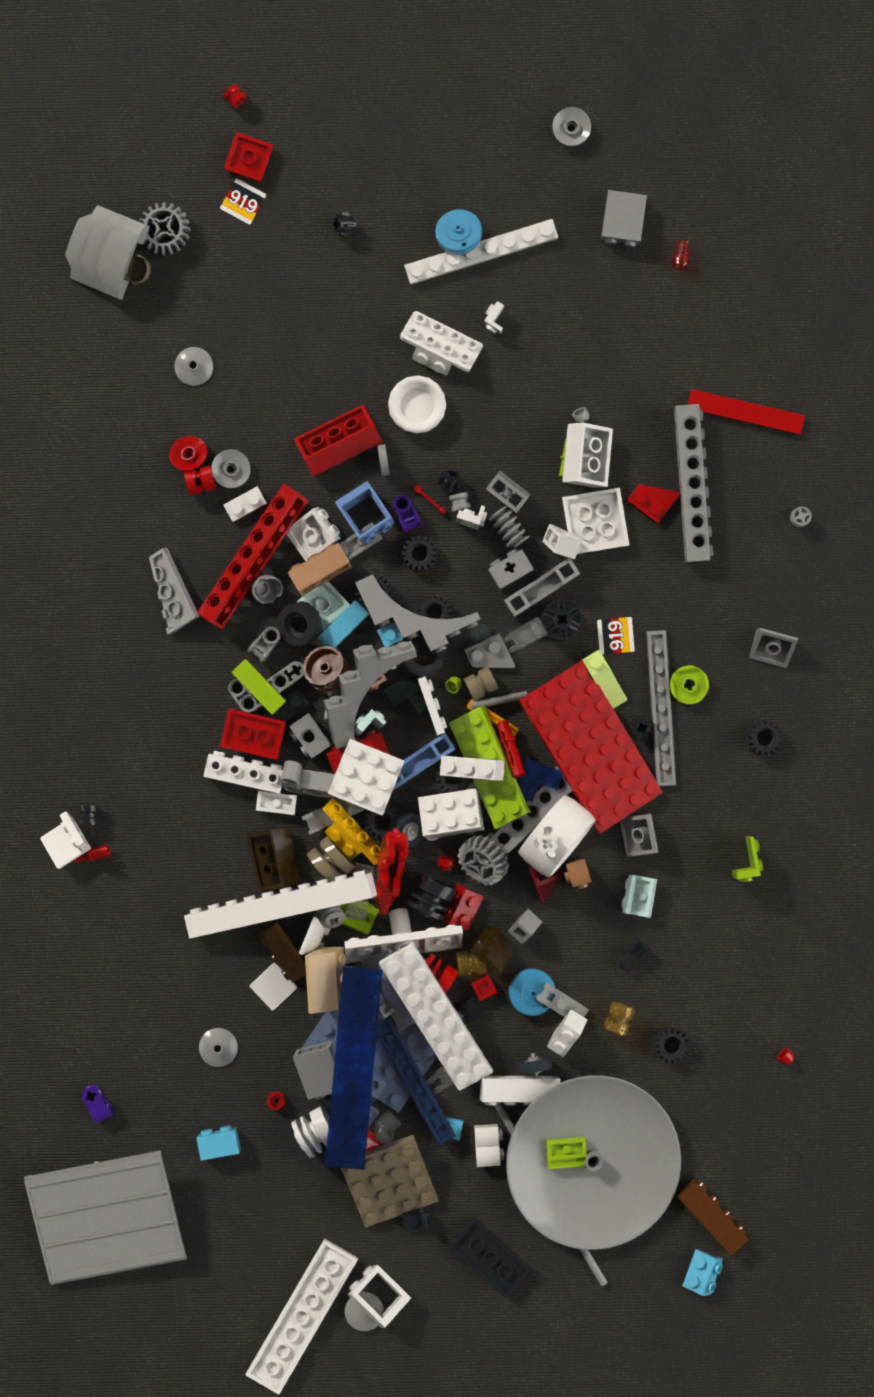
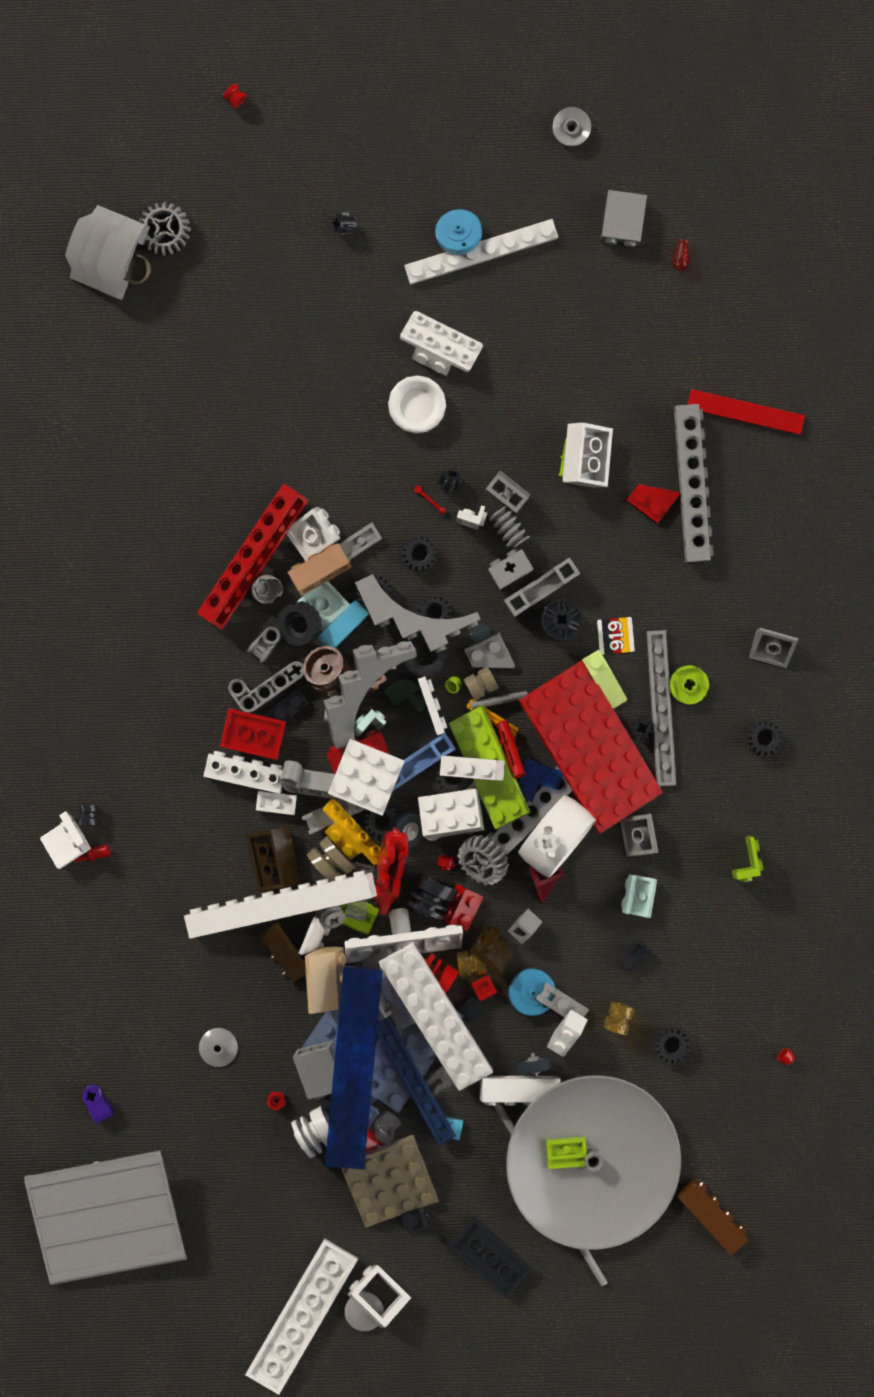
light grey wing [149,548,200,635] -> none
red dish [169,436,207,471] -> none
light grey dish [174,347,213,386] -> none
red wheel [184,465,217,496] -> none
medium azure brick [197,1125,241,1161] -> none
light grey dish [211,449,250,488] -> none
sticker [220,178,266,224] -> none
red plate [224,132,274,183] -> none
white plate [224,486,267,522] -> none
lime tile [231,659,286,715] -> none
white sticker [249,963,297,1011] -> none
light grey brick [289,713,332,758] -> none
red slope [294,405,382,476] -> none
medium blue window [335,481,395,545] -> none
medium azure brick [377,622,403,647] -> none
light grey piece [378,444,390,476] -> none
dark purple piece [393,495,423,534] -> none
light grey wheel [449,492,471,512] -> none
white brick [474,1124,504,1167] -> none
white bracket [484,301,504,334] -> none
clear hinge [503,617,548,653] -> none
white slope [542,524,582,559] -> none
white plate [562,488,629,554] -> none
medium nougat brick [564,858,591,889] -> none
light grey hinge [572,407,589,423] -> none
medium azure bracket [683,1249,723,1296] -> none
light grey wheel [790,506,812,527] -> none

